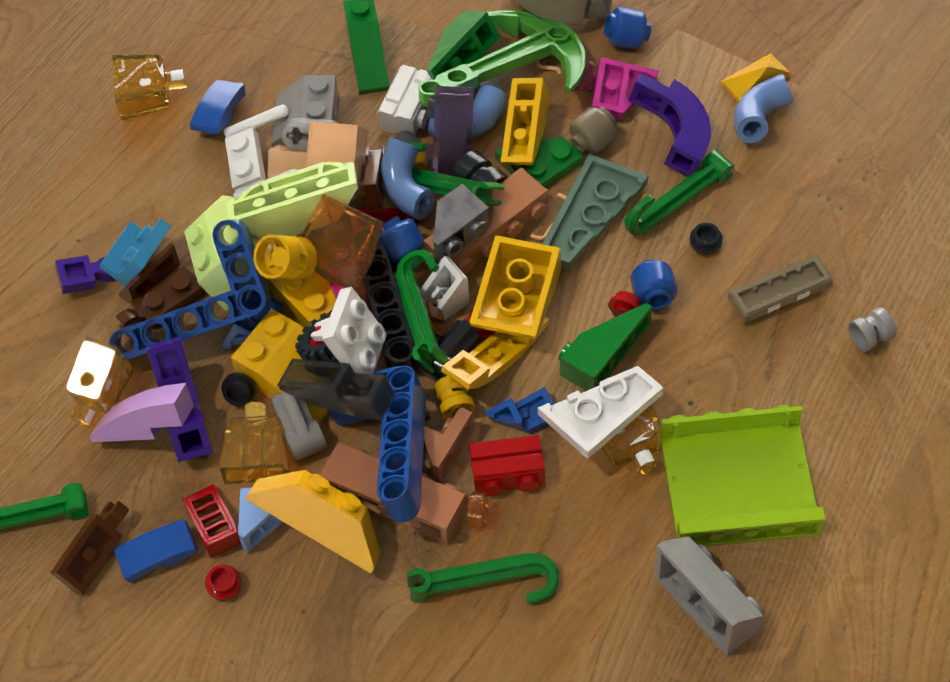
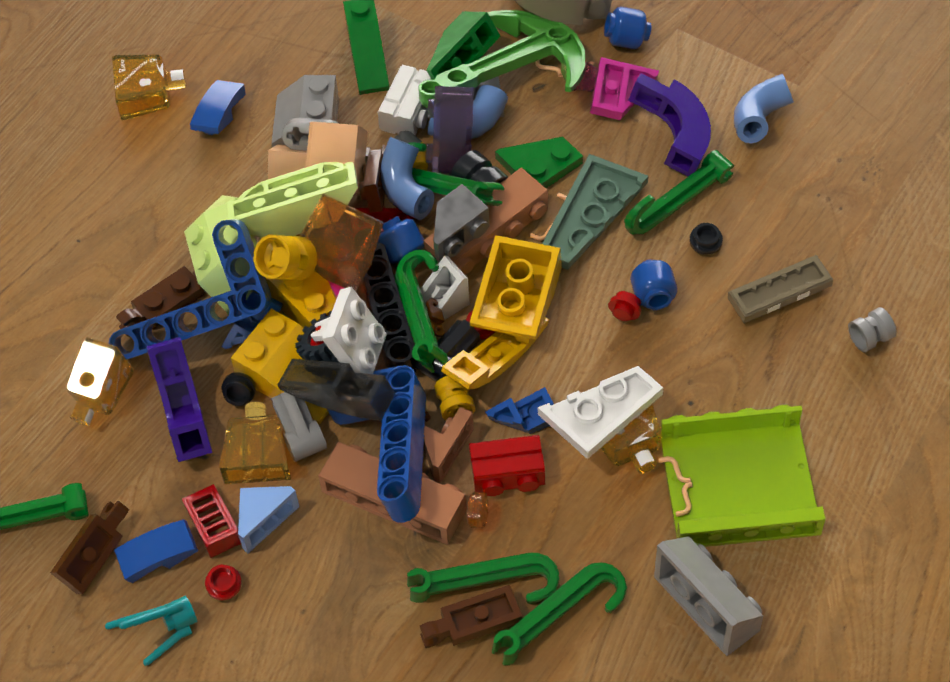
dark purple plate [55,255,116,294] -> none
lavender slope [90,383,194,442] -> none
dark azure bracket [100,218,171,286] -> none
reddish brown slope [119,243,180,305] -> none
white plate [224,104,297,198] -> none
yellow wedge [245,470,381,574] -> none
yellow slope [501,78,550,165] -> none
green slope [558,303,652,391] -> none
dark tan head [569,107,617,154] -> none
yellow slope [721,53,790,102] -> none
none -> teal plant [105,595,198,666]
none -> reddish brown plate [420,585,523,648]
none -> green piece [492,562,627,666]
none -> light nougat piece [658,456,692,517]

